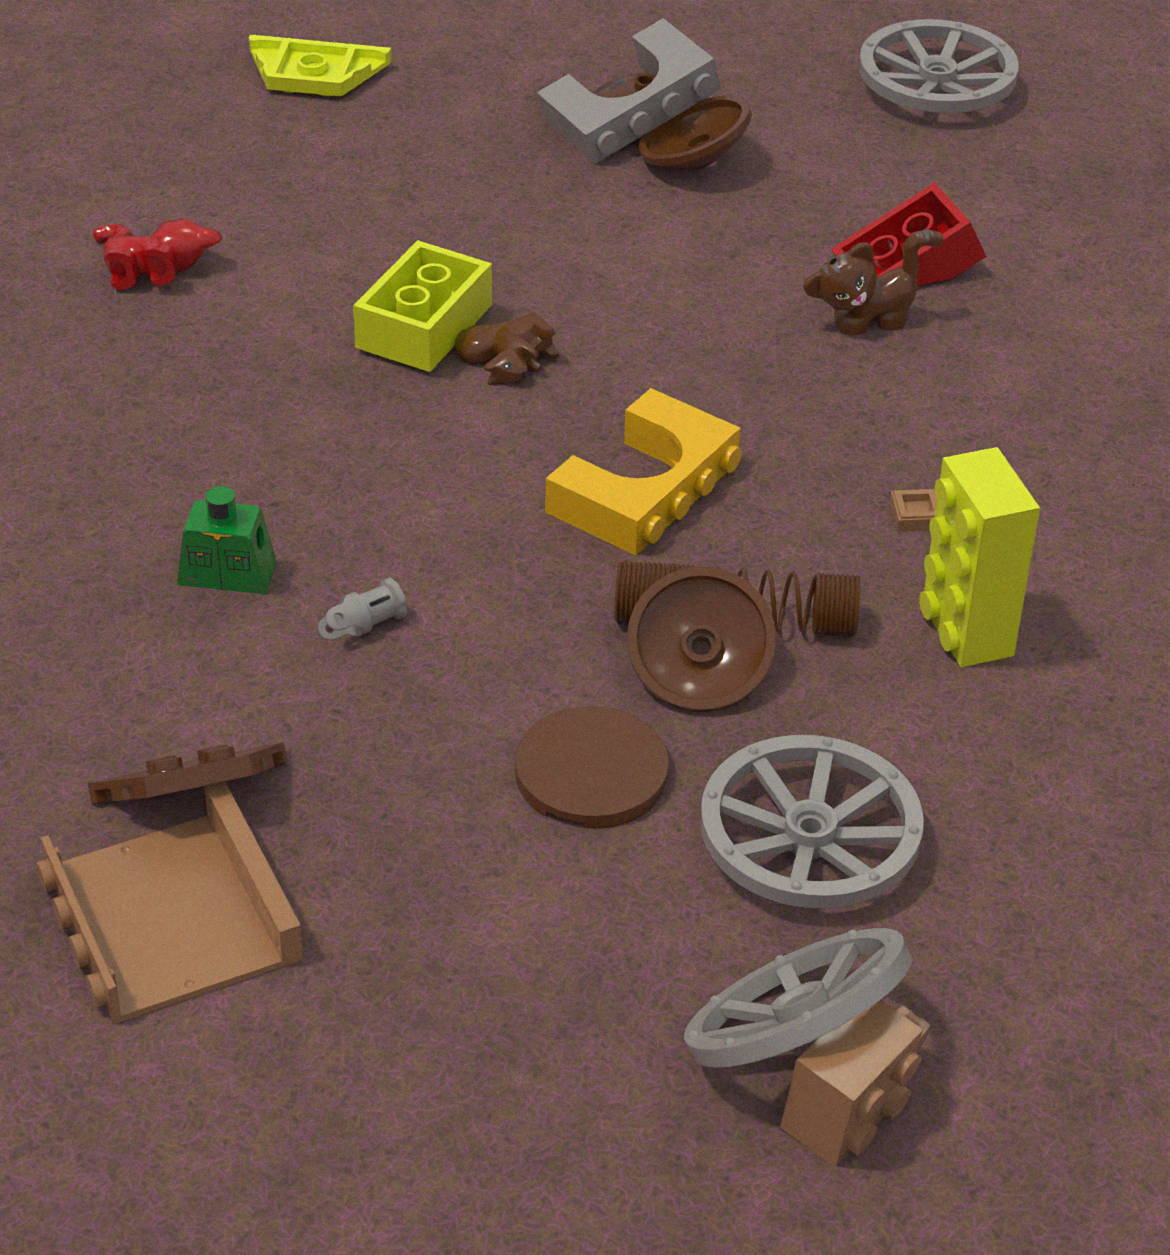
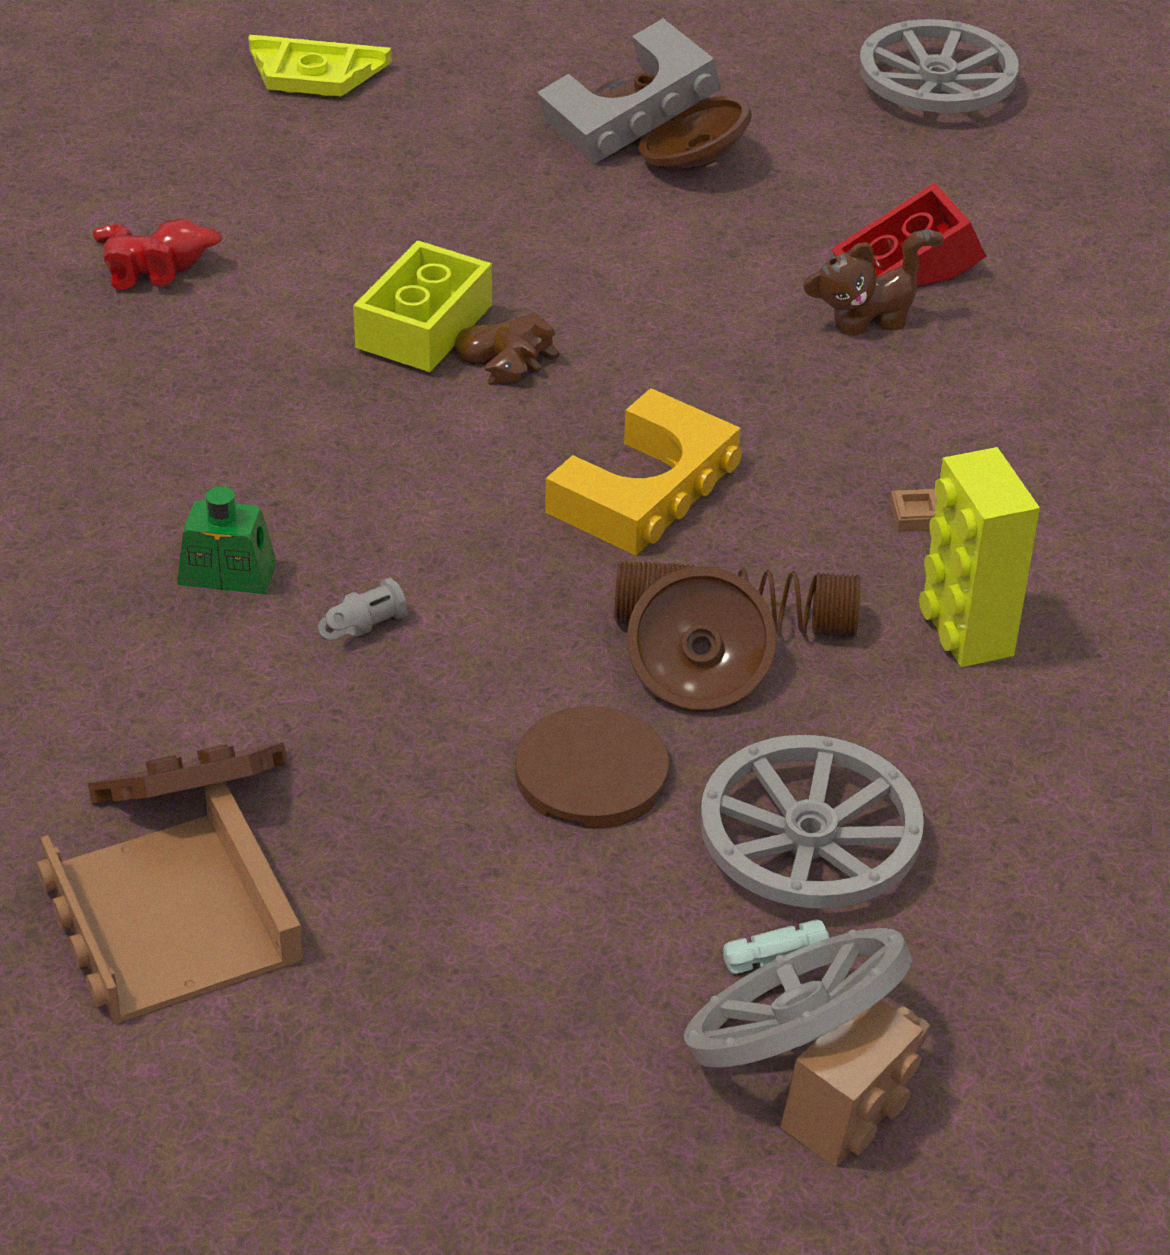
none -> light aqua axle [723,919,829,974]

